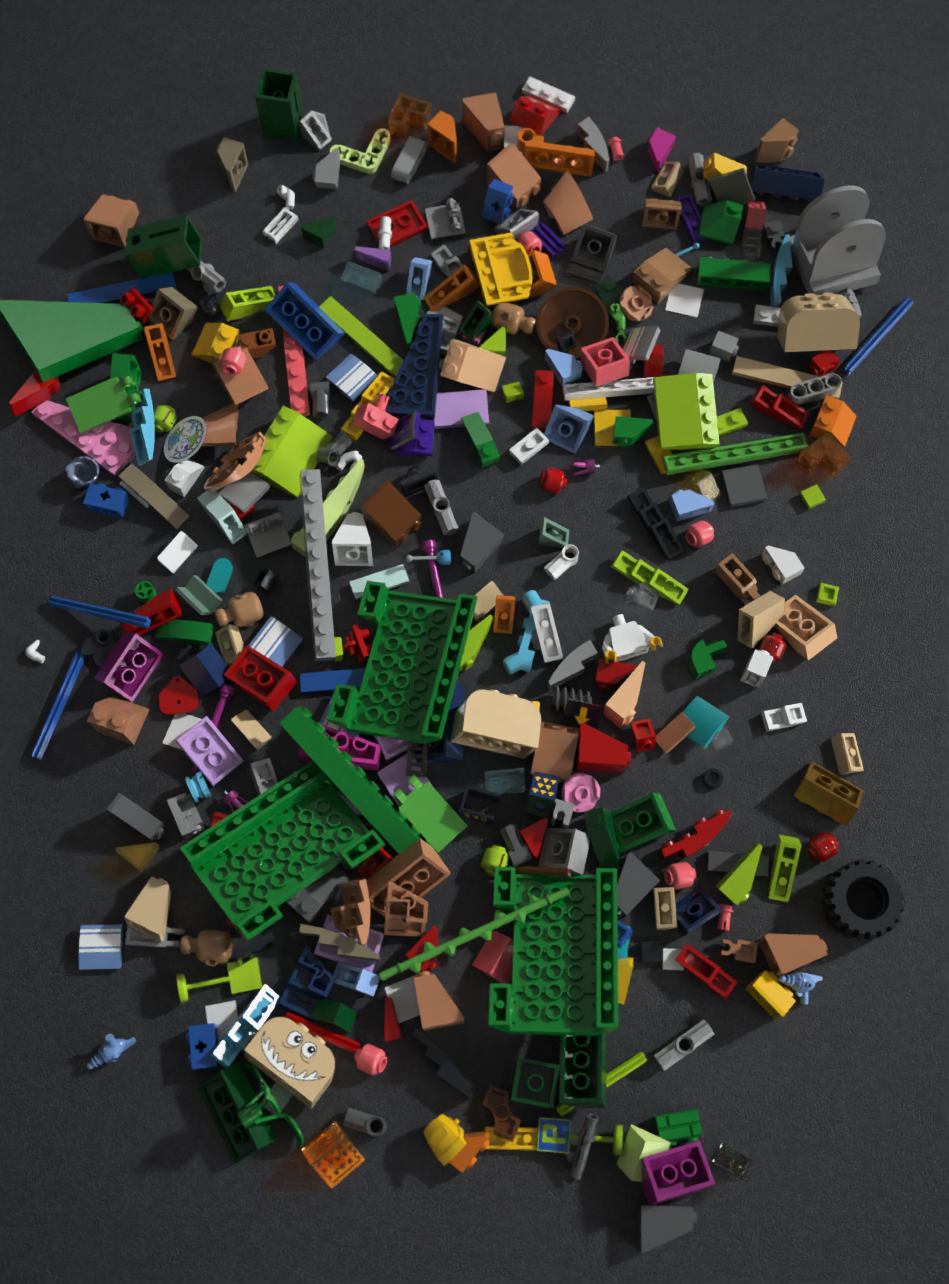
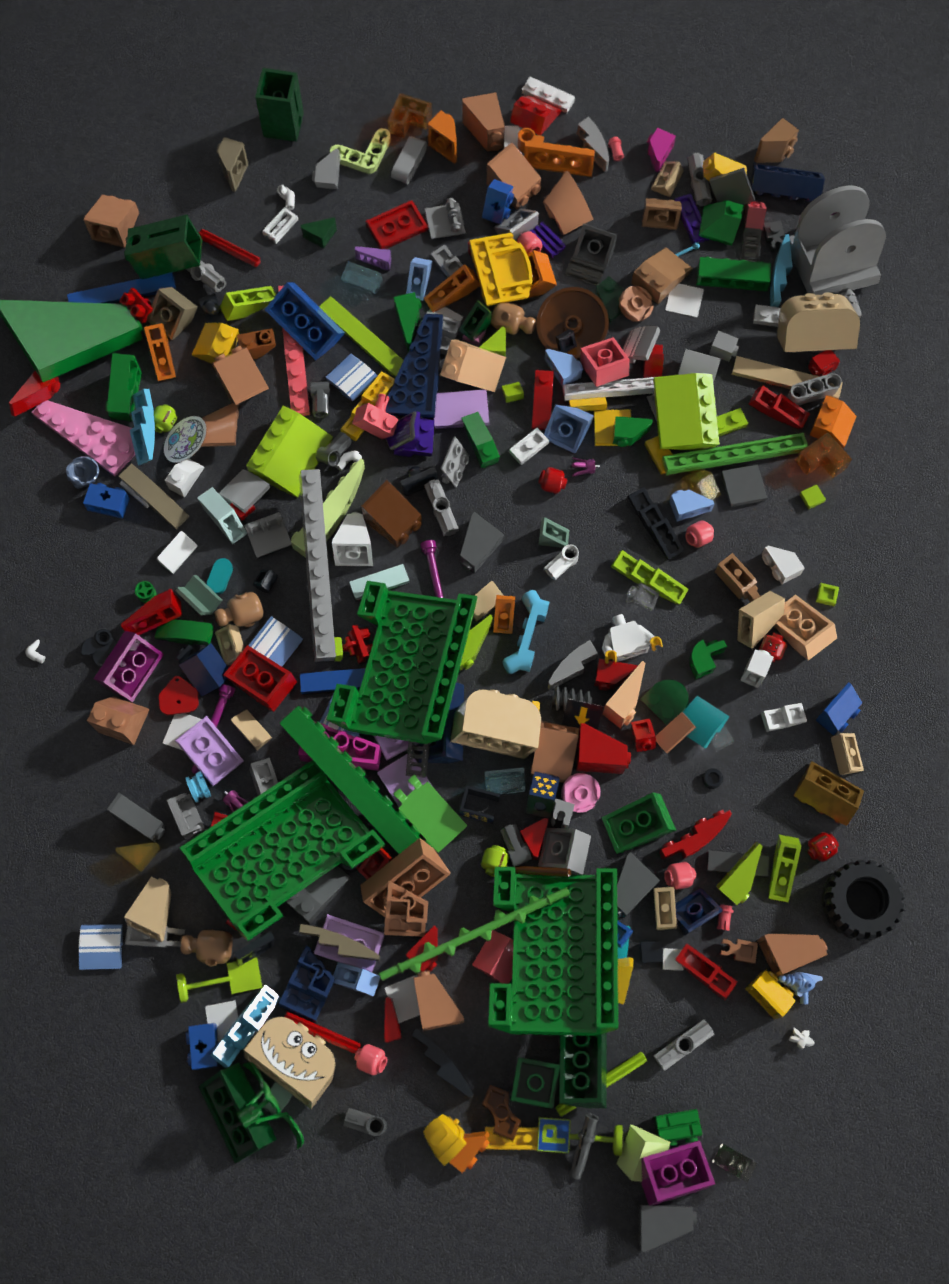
blue axle [30,651,86,760] -> none
blue axle [48,596,151,628] -> none
bright green tile [66,376,142,433] -> none
medium blue piece [86,1034,136,1069] -> none
nougat slope [204,431,267,493] -> none
coral head [219,347,246,376] -> none
light grey slope [299,110,332,150] -> none
clear orange slope [301,1121,365,1188] -> none
dark green slope [311,998,357,1033] -> none
nougat slope [330,879,370,945] -> none
white pin [378,216,392,250] -> none
hinge [405,550,451,565] -> none
white plate [531,602,563,663] -> none
dark green slope [584,808,622,870] -> none
bright green arm [609,303,626,344] -> none
blue axle [842,297,913,374] -> none
none -> red axle [199,229,261,267]
none -> light grey hinge [441,437,469,488]
none -> dark green slope [641,680,689,725]
none -> white plant [789,1028,814,1050]
none -> slope [816,682,862,735]

